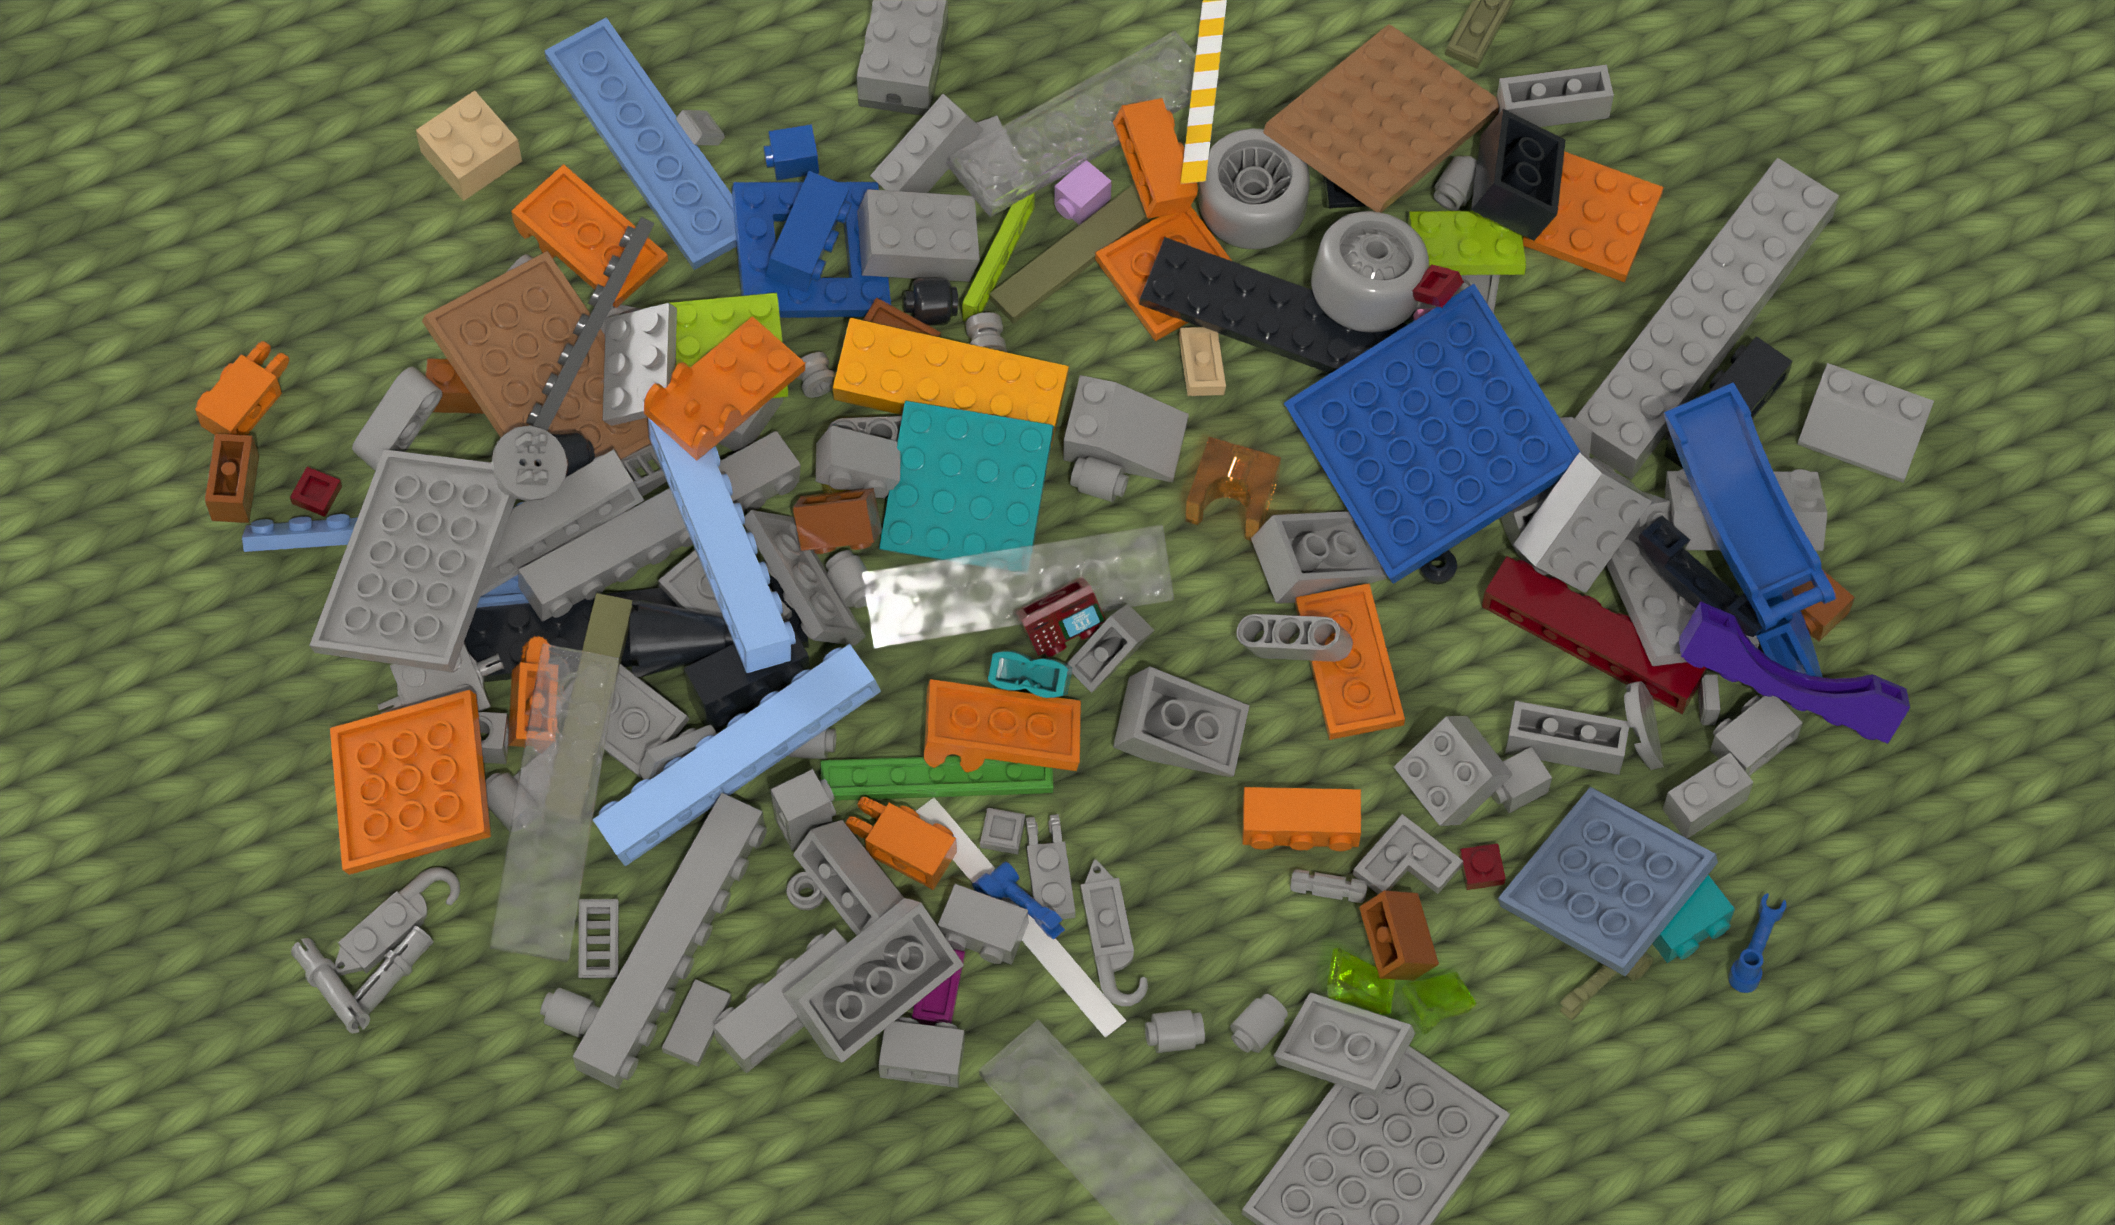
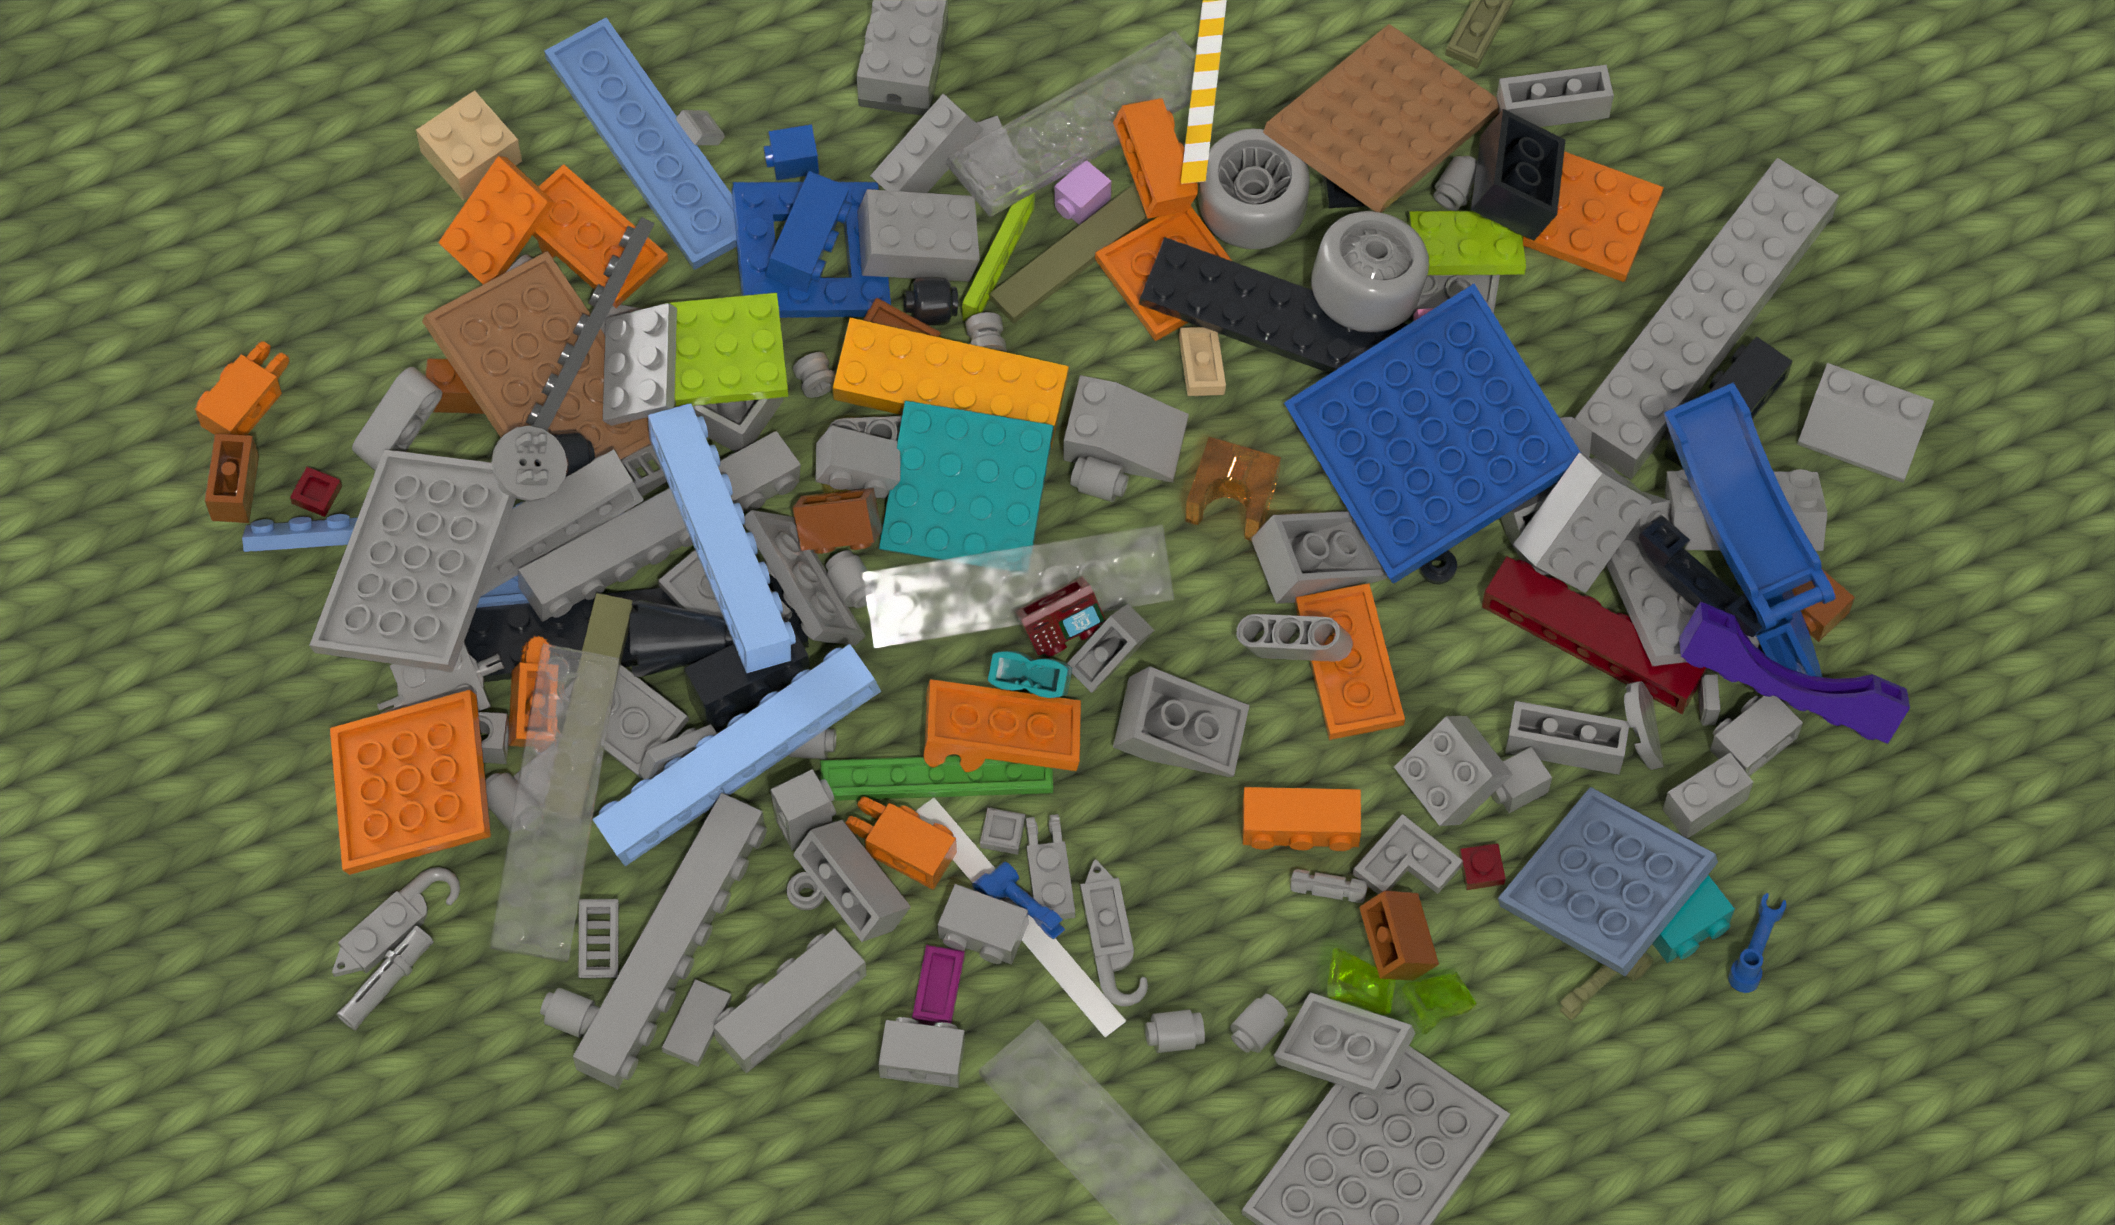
light grey pin [291,938,370,1033] -> none
orange hinge [644,316,805,461] -> none
light grey brick [783,898,964,1063] -> none
dark red plate [1412,264,1464,308] -> none
none -> orange plate [438,156,555,285]

